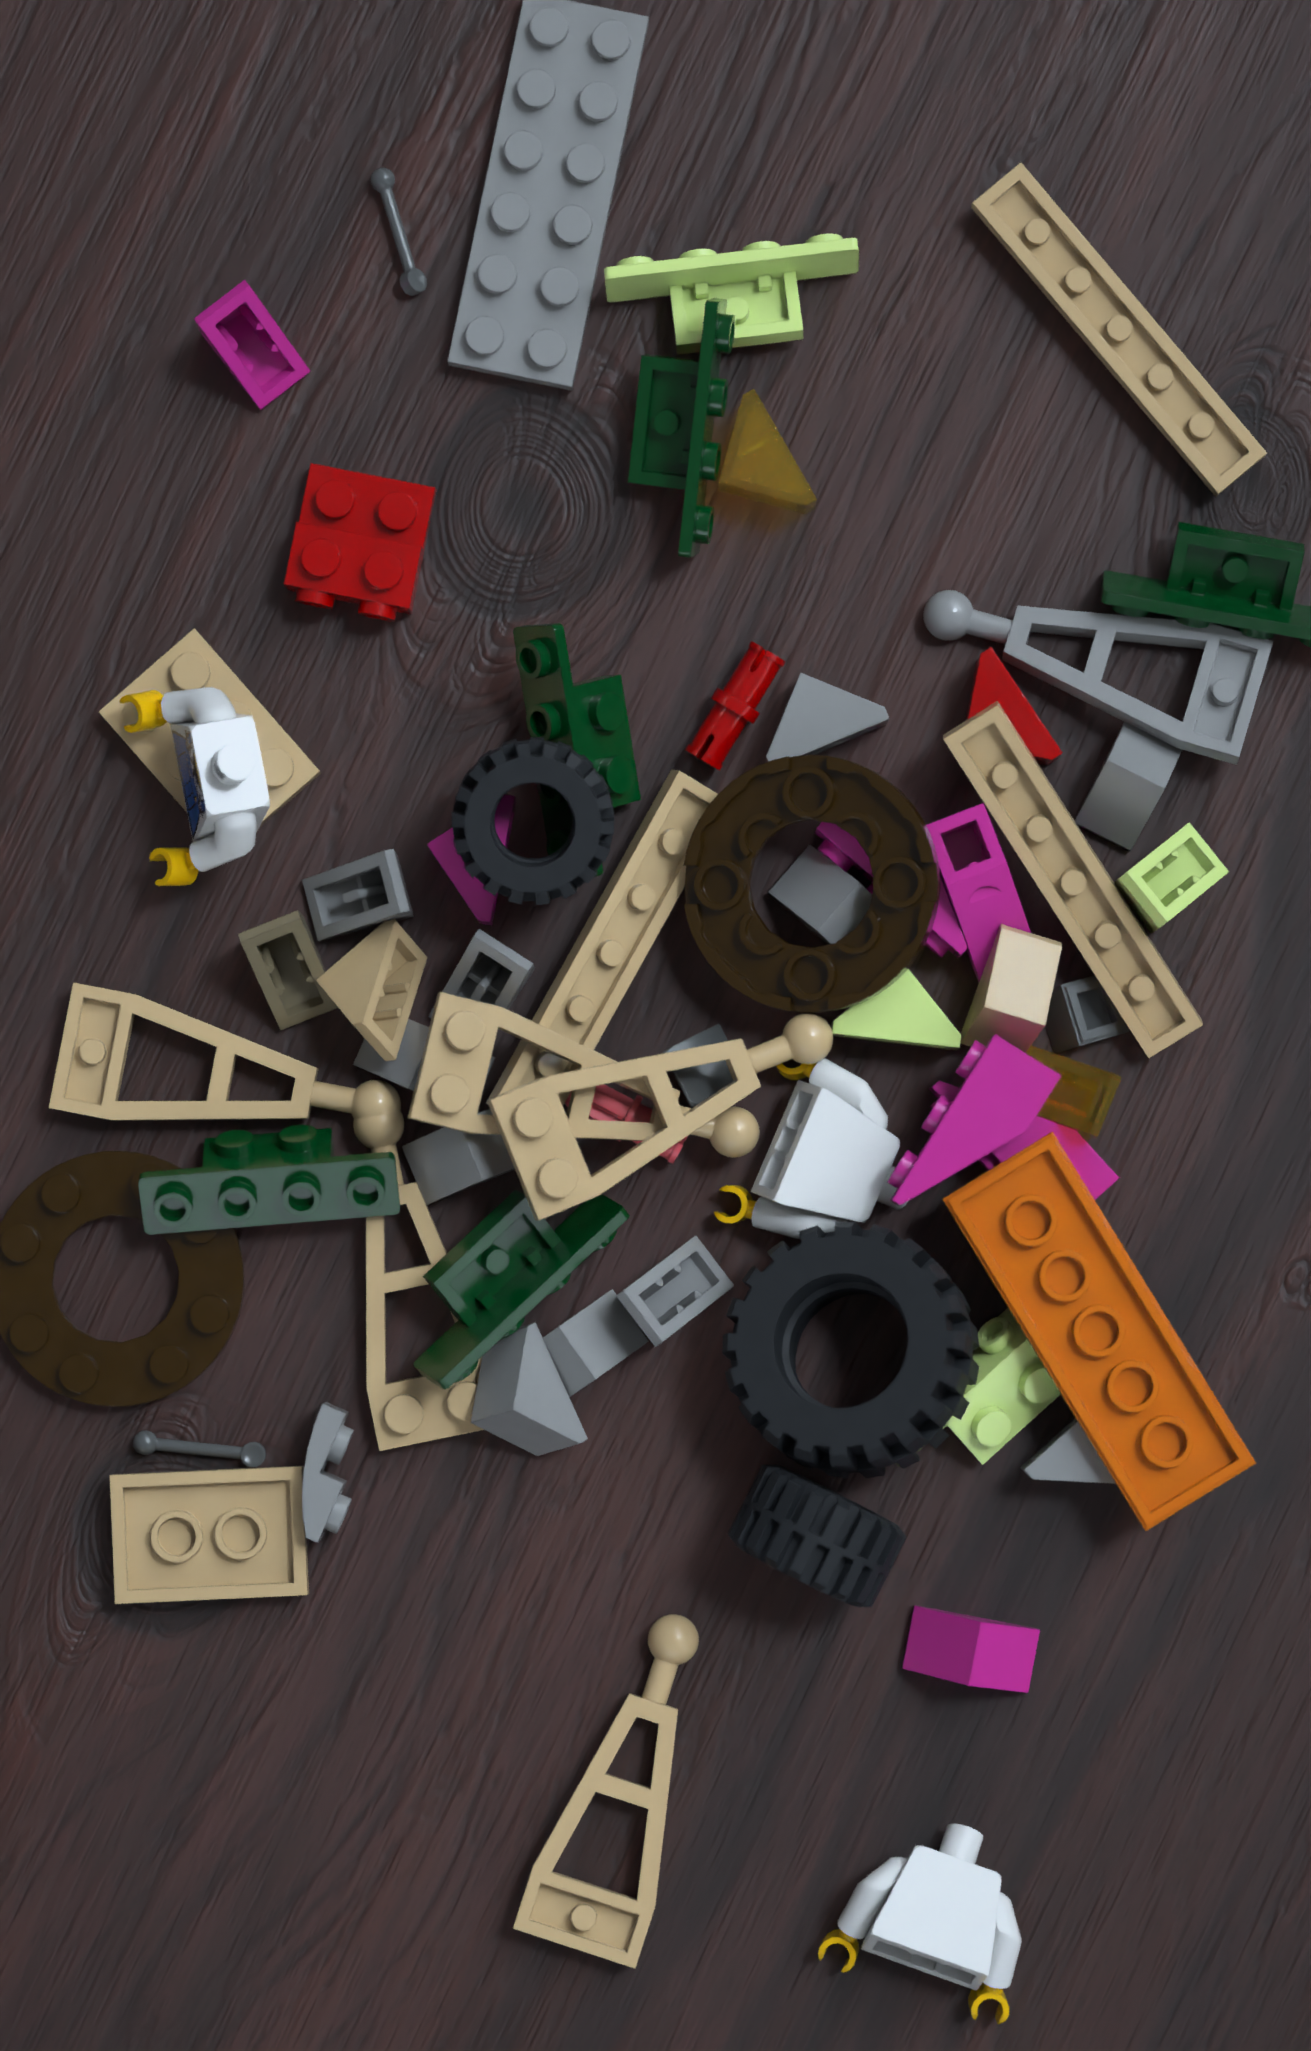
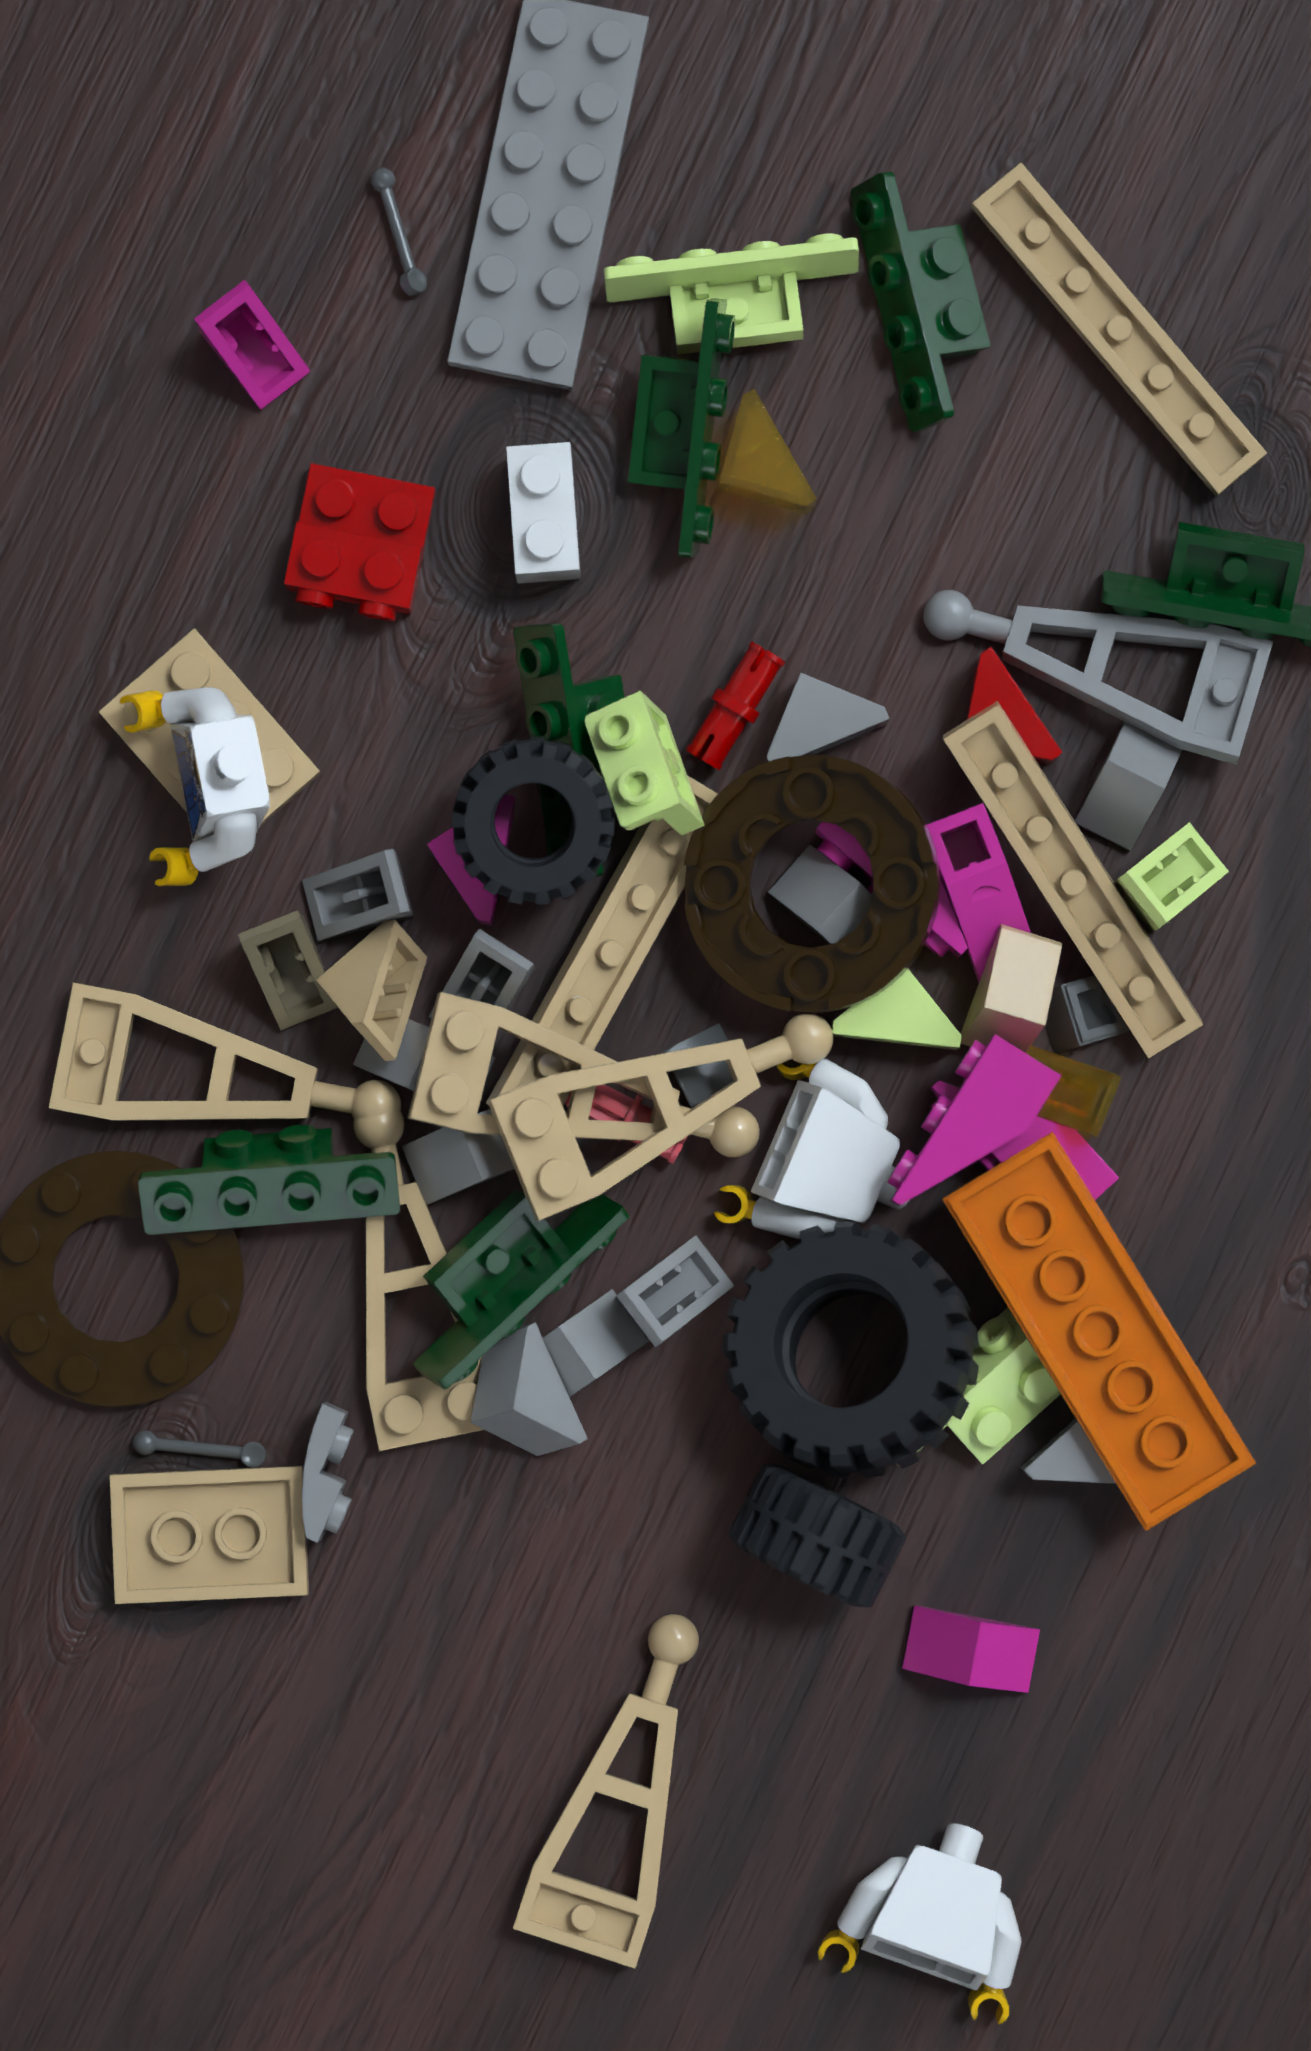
none -> white piece [506,442,581,583]
none -> yellowish green bracket [584,691,705,836]
none -> dark green bracket [850,171,991,432]

